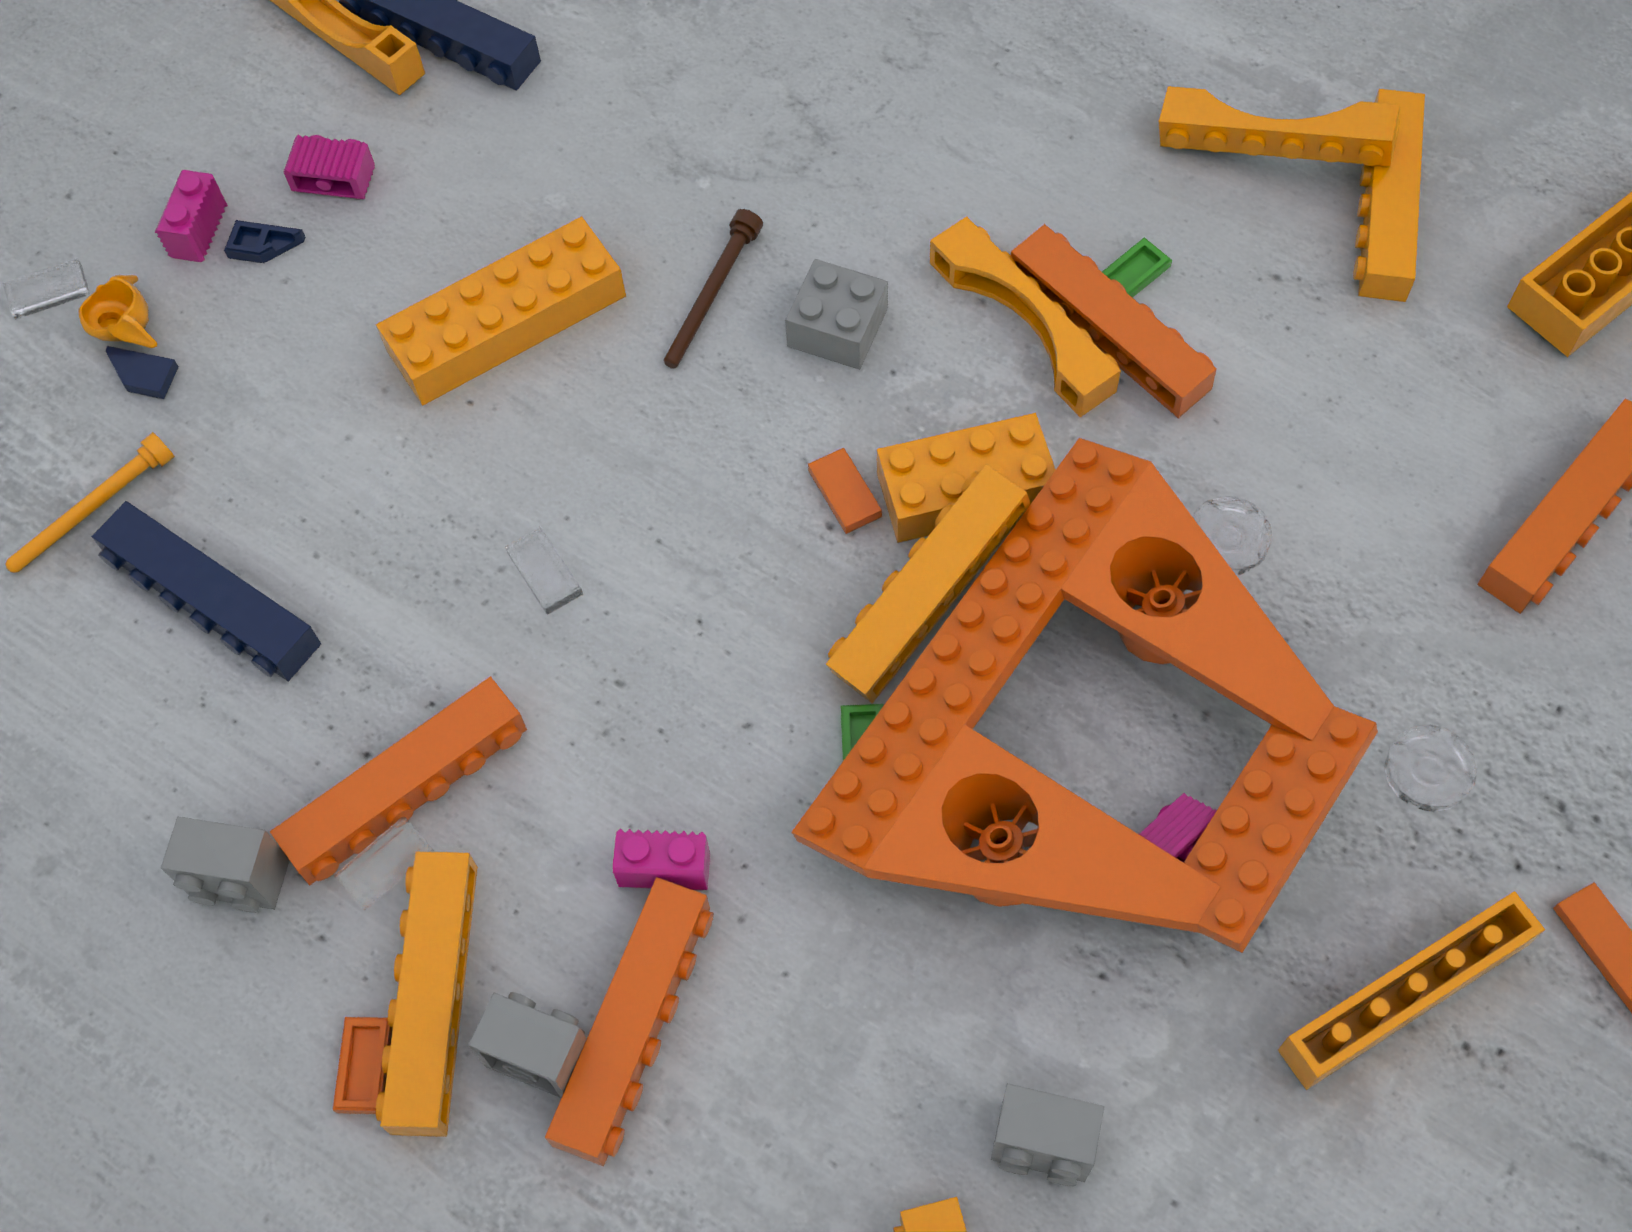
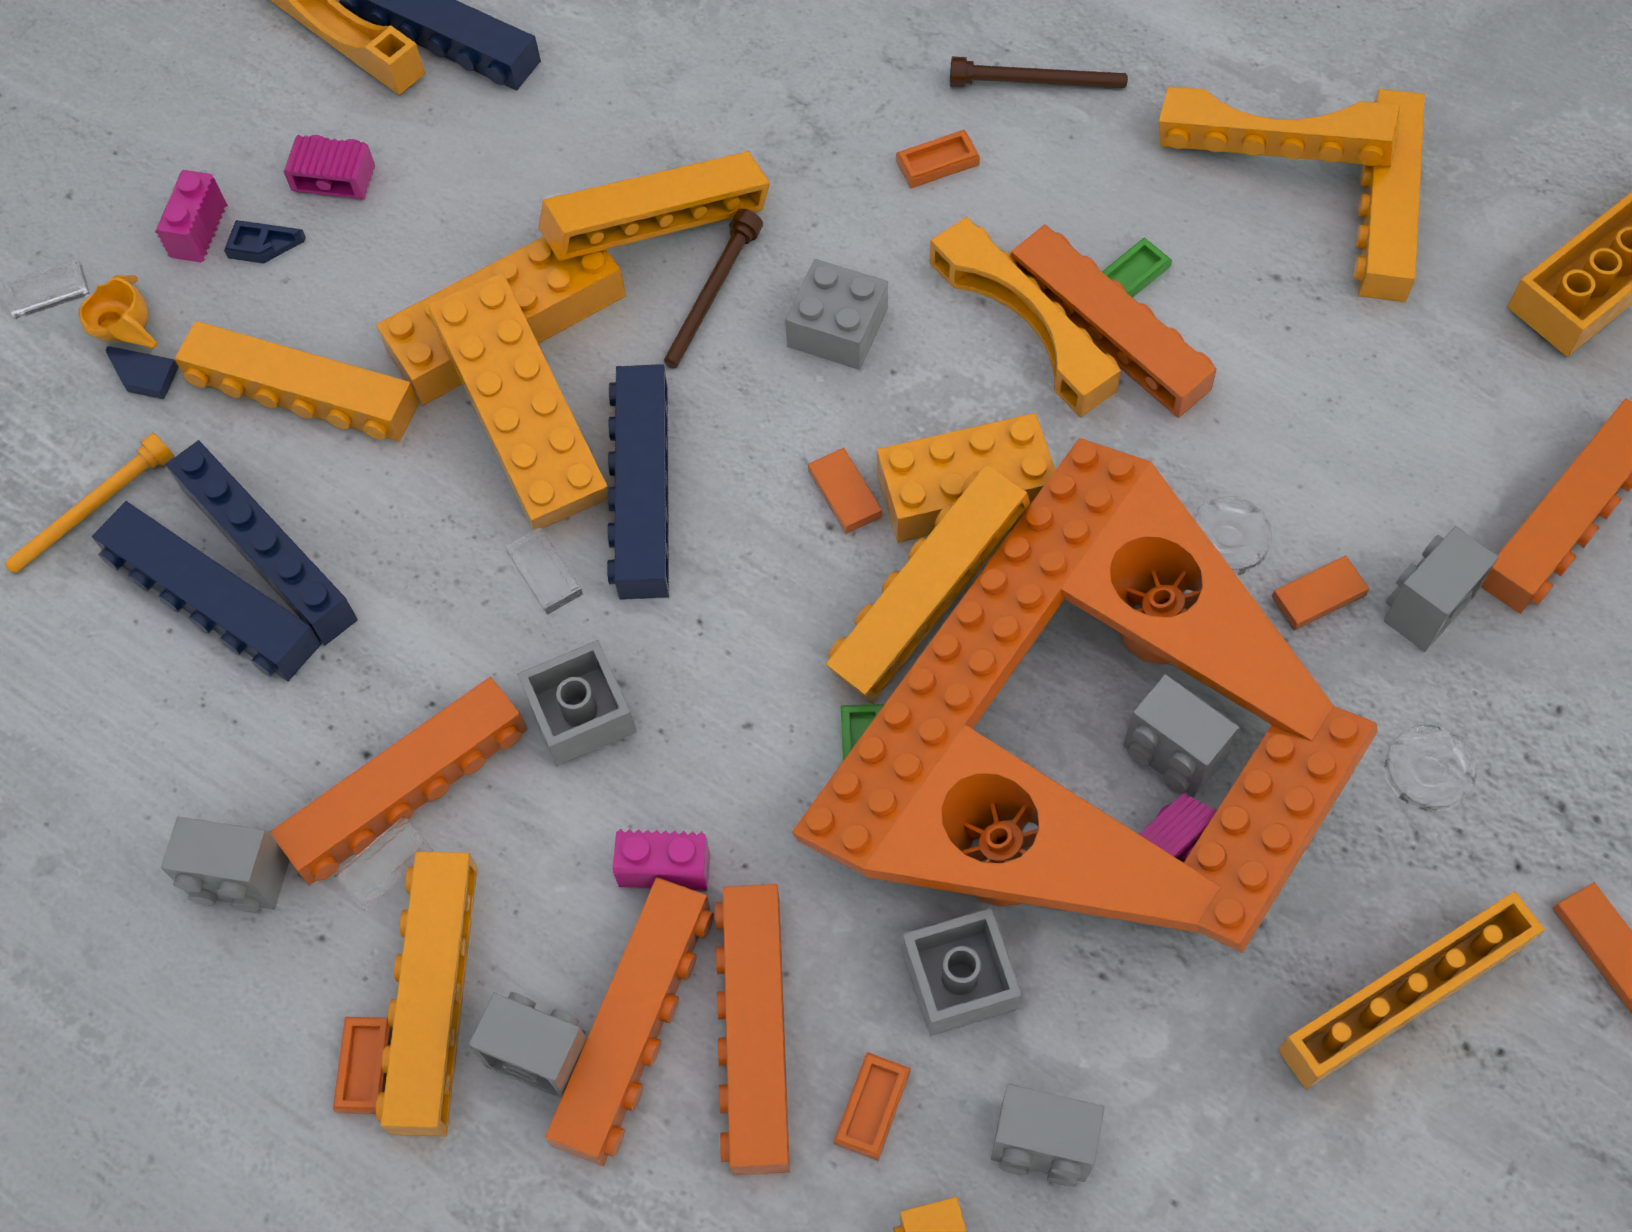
none -> dark blue brick [165,440,358,646]
none -> light orange brick [174,321,419,442]
none -> light orange brick [428,272,608,532]
none -> light grey brick [517,640,637,767]
none -> light orange brick [538,151,770,261]
none -> dark blue brick [607,364,669,600]
none -> orange brick [715,884,790,1176]
none -> orange tile [834,1052,911,1161]
none -> orange tile [896,129,980,189]
none -> light grey brick [902,908,1022,1036]
none -> reddish brown piece [950,56,1128,88]
none -> light grey brick [1123,674,1239,798]
none -> orange tile [1272,555,1369,630]
none -> light grey brick [1384,526,1499,652]

